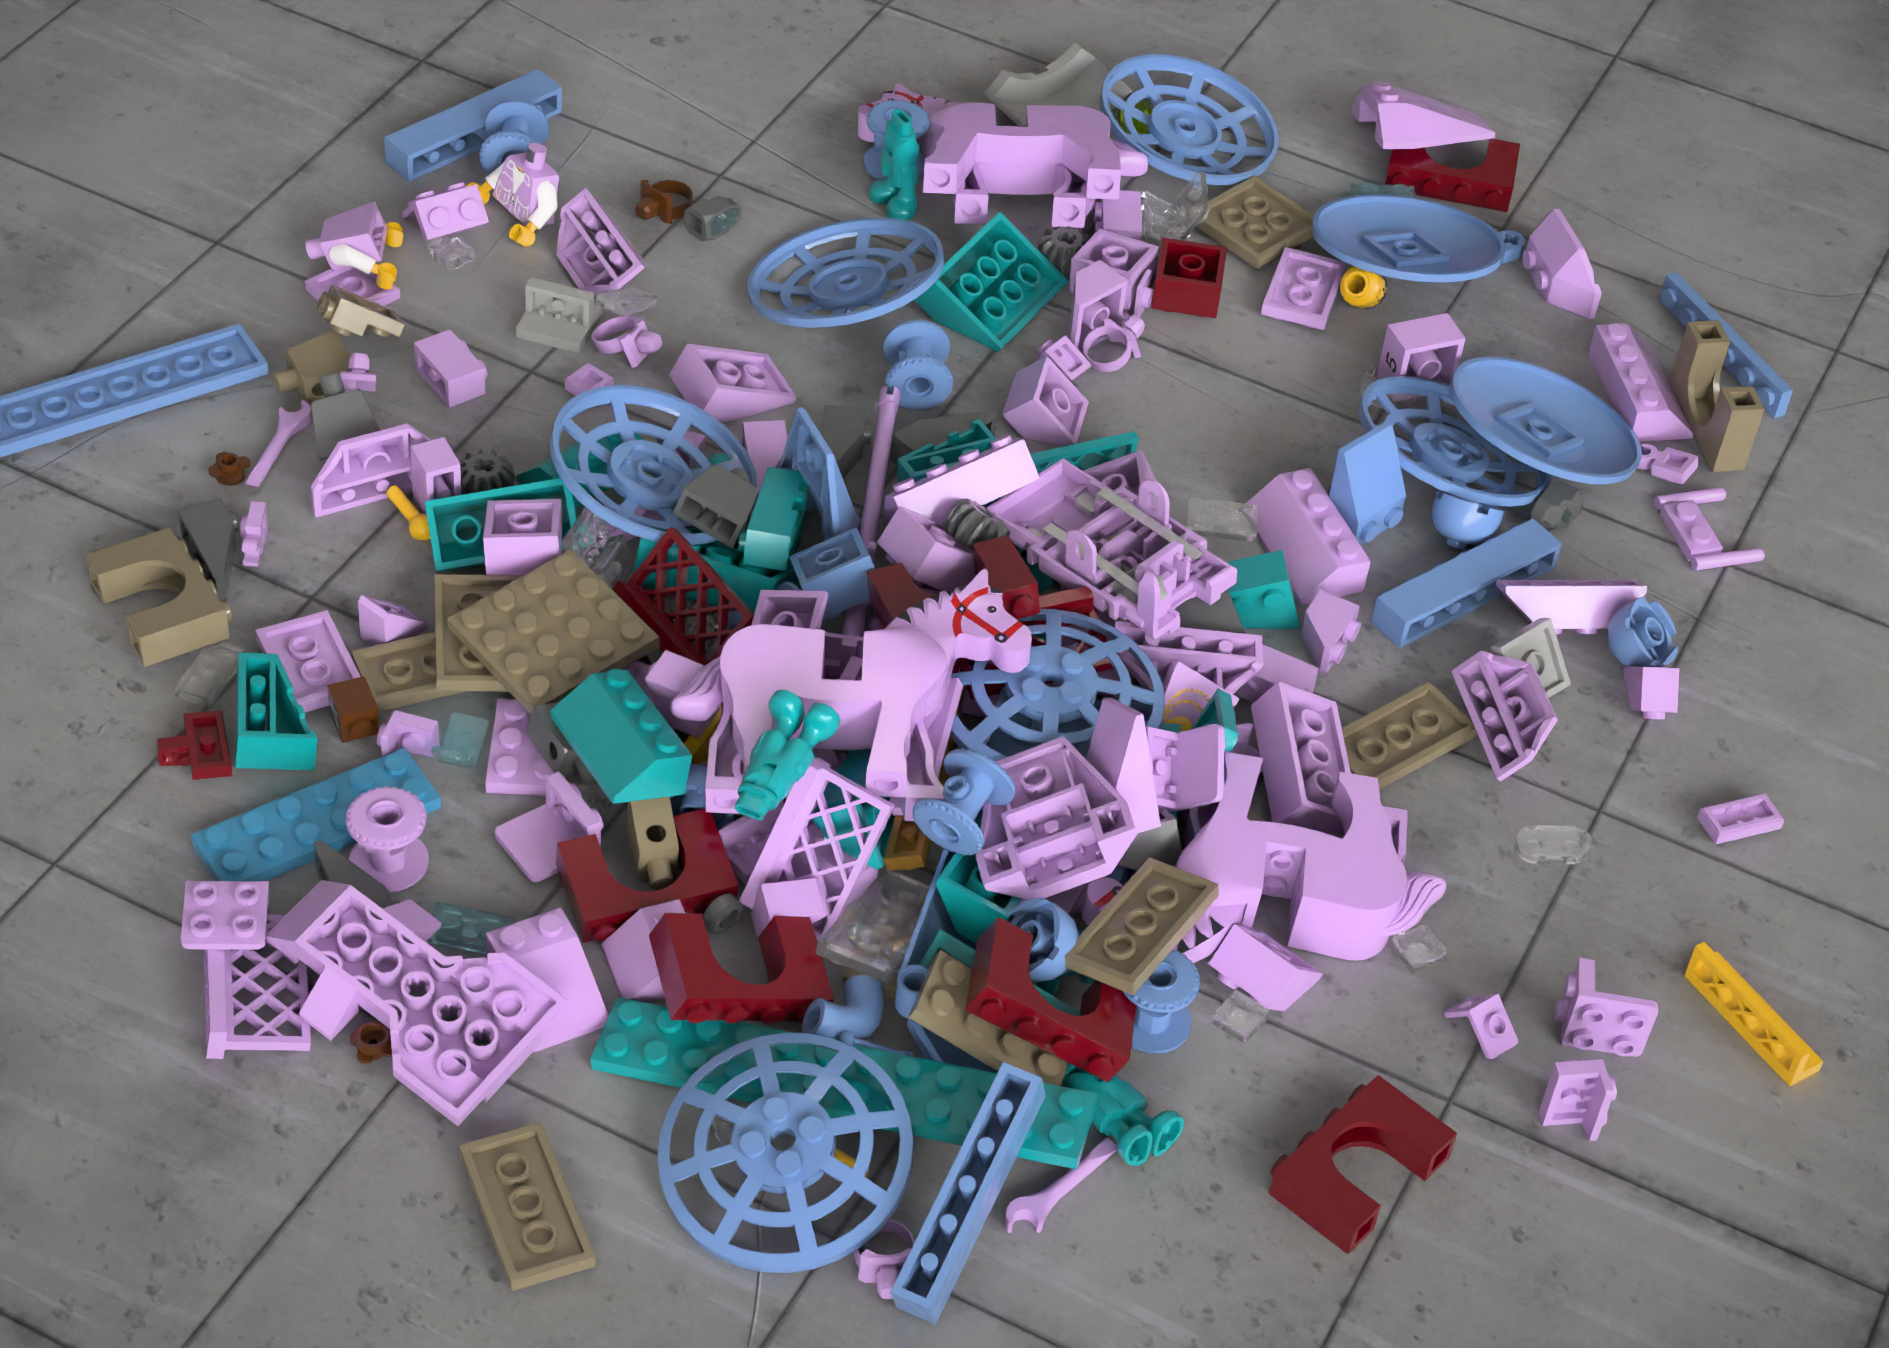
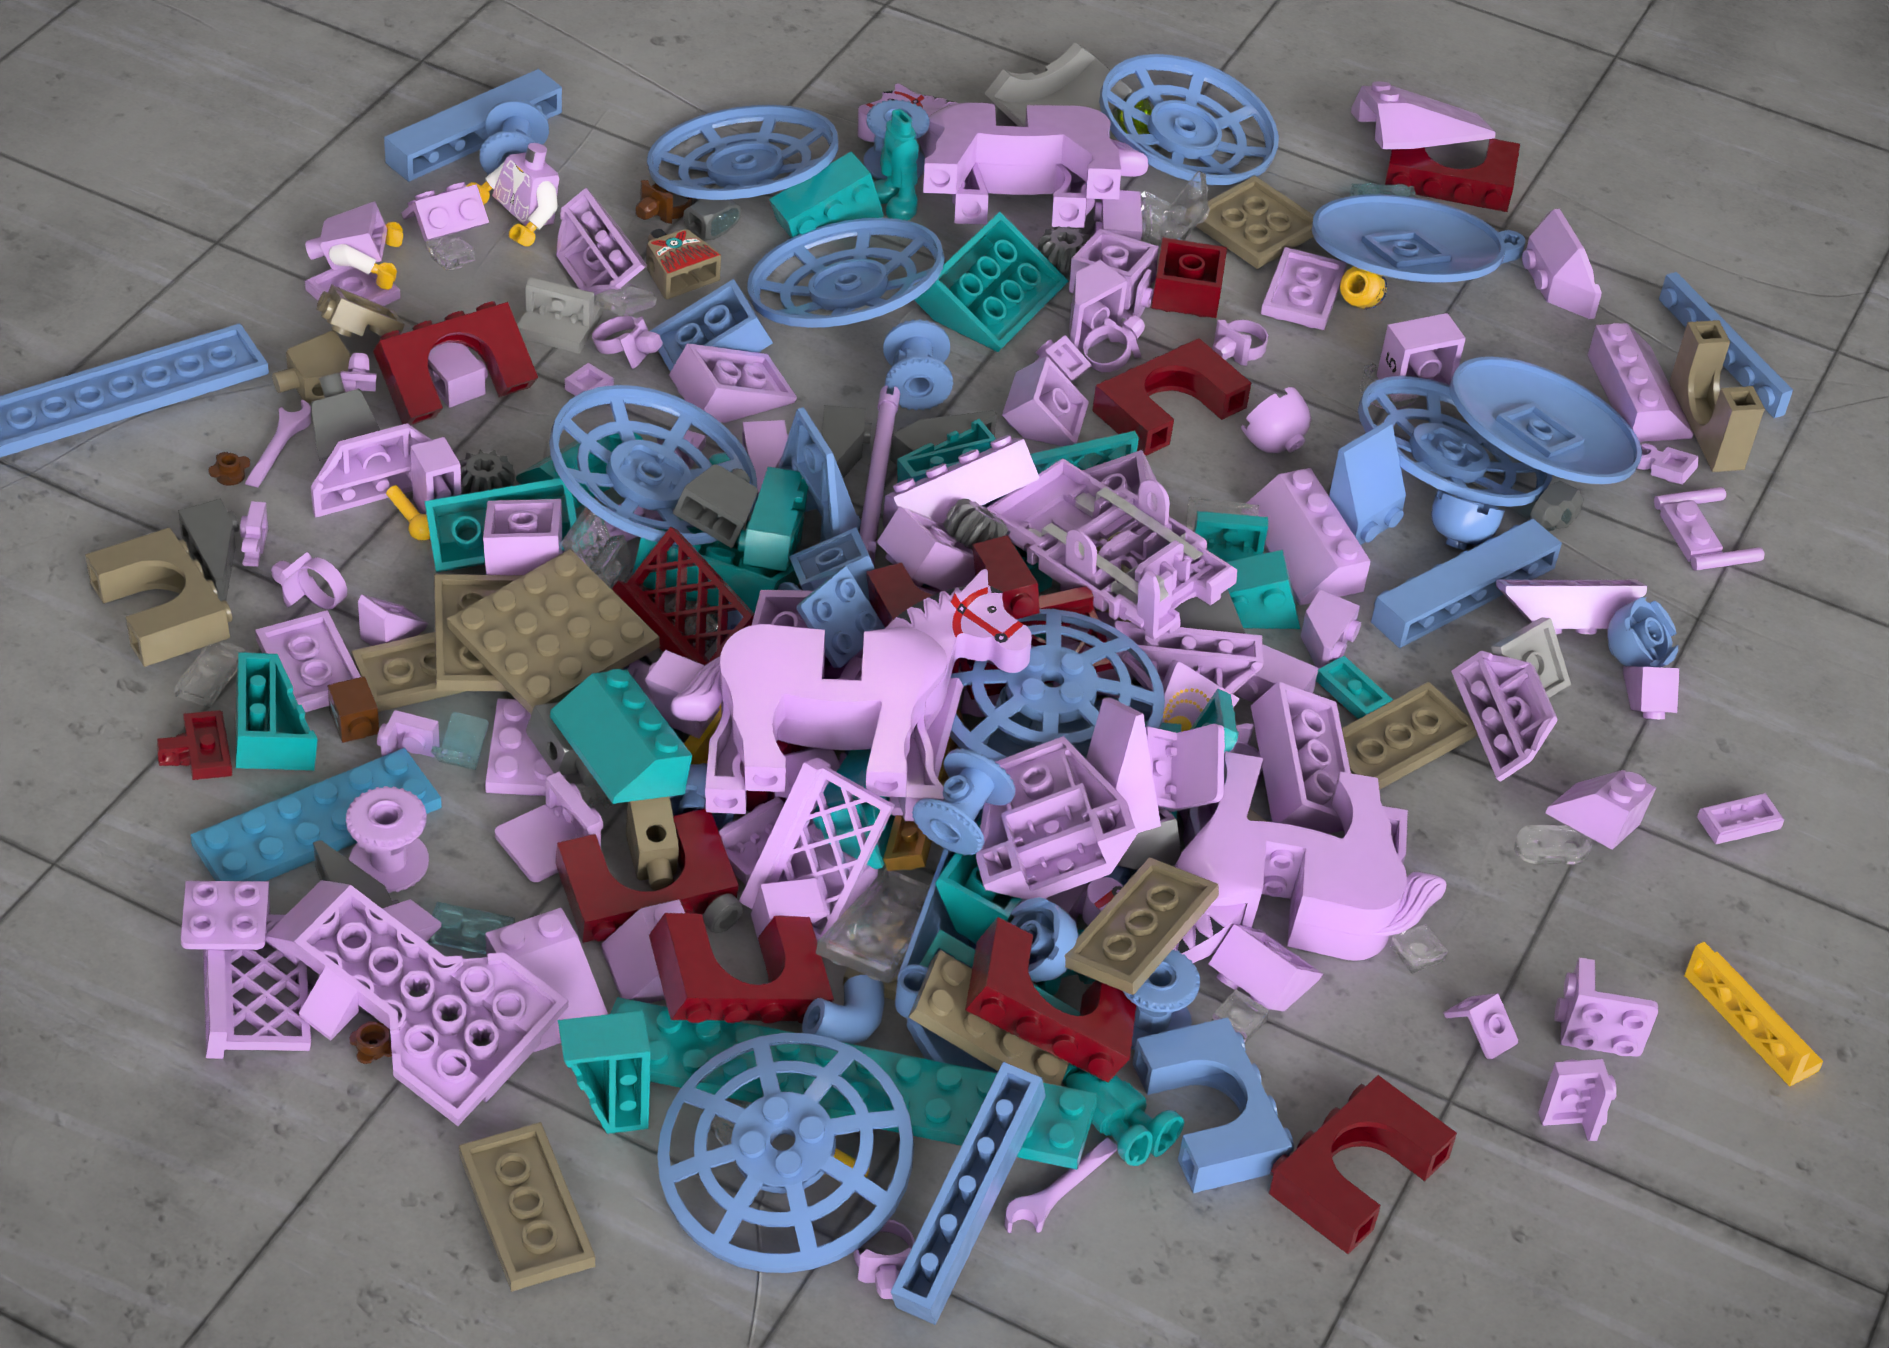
teal piece [734,689,841,821] -> none
medium blue hinge [839,1031,914,1056] -> none
none -> lavender piece [271,552,347,610]
none -> dark red arch [373,301,538,426]
none -> teal wedge [558,1011,650,1134]
none -> dark tan torso [646,229,721,300]
none -> medium blue dish [647,105,839,200]
none -> medium blue slope [649,279,773,372]
none -> teal wedge [769,151,884,238]
none -> medium blue bracket [796,566,885,669]
none -> dark red arch [1092,338,1252,456]
none -> medium blue arch [1132,1017,1294,1193]
none -> teal bracket [1194,511,1268,562]
none -> lavender piece [1212,320,1268,366]
none -> lavender cylinder [1241,387,1311,453]
none -> teal plate [1316,656,1393,719]
none -> lavender slope [1545,770,1656,850]

